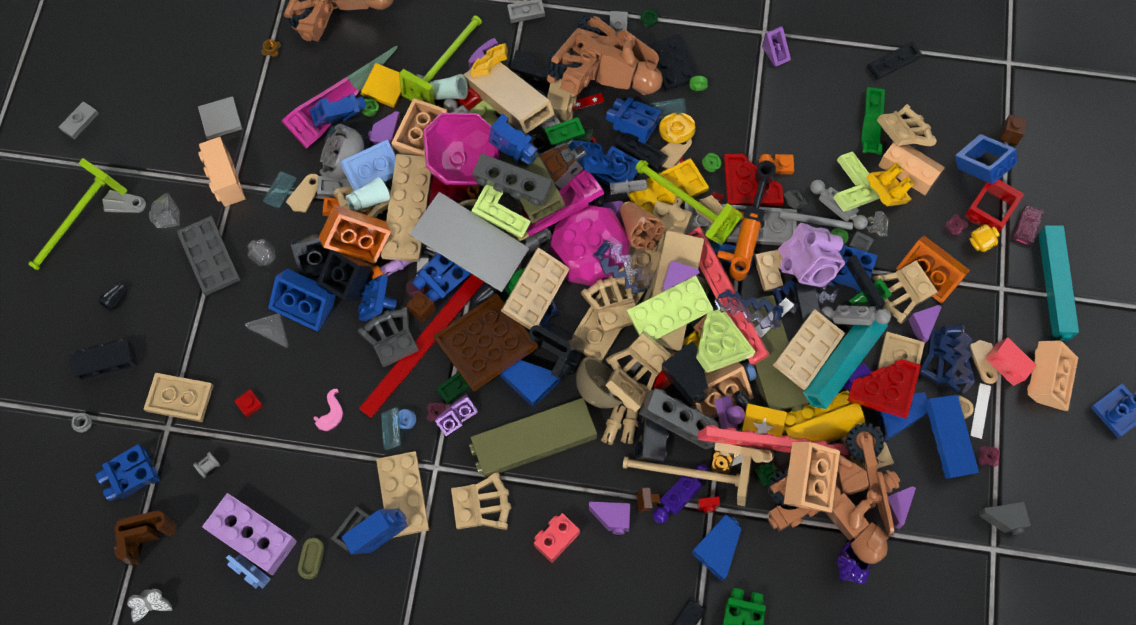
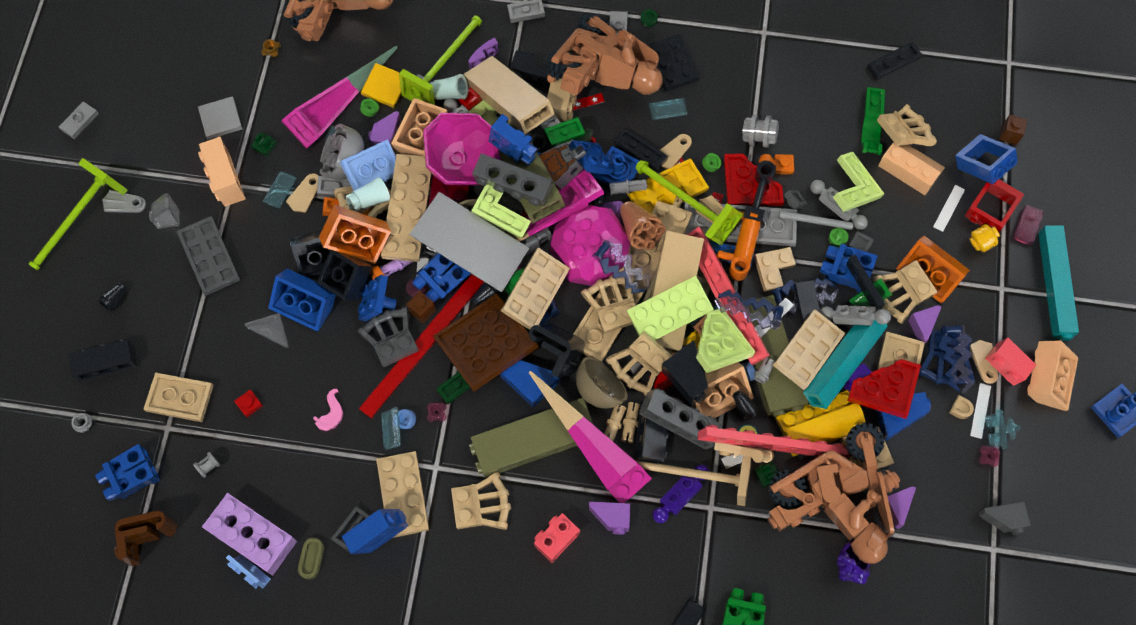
light grey animal [127,589,172,623] -> none
clear head [247,239,276,267] -> none
blue hips [309,94,366,127] -> none
medium lavender slope [435,395,478,436] -> none
reddish brown pin [467,185,481,200] -> none
yellow tile [470,43,508,78] -> none
tan plate [605,367,646,412] -> none
blue hips [606,97,662,144] -> none
reddish brown tile [636,488,660,513] -> none
yellow tile [659,113,696,143] -> none
medium lavender slope [661,260,700,292] -> none
bright green tile [690,76,708,91] -> none
blue slope [692,515,741,582] -> none
red plate [697,496,720,513] -> none
pearl gold plate [711,452,733,474] -> none
medium lavender tile [714,396,745,431] -> none
yellow tile [741,403,787,437] -> none
medium lavender slope [762,26,791,67] -> none
lavender piece [778,223,845,287] -> none
light nougat slope [784,442,840,513] -> none
yellow plate [866,162,914,206] -> none
clear tile [867,211,889,237] -> none
blue tile [925,395,979,479] -> none
clear pink plate [945,214,968,235] -> none
none -> dark green tile [251,132,278,157]
none -> dark pink plate [529,371,652,503]
none -> light grey piece [743,114,779,148]
none -> light grey pin [754,357,775,384]
none -> white sticker [933,185,965,232]
none -> clear light blue hips [985,410,1021,450]

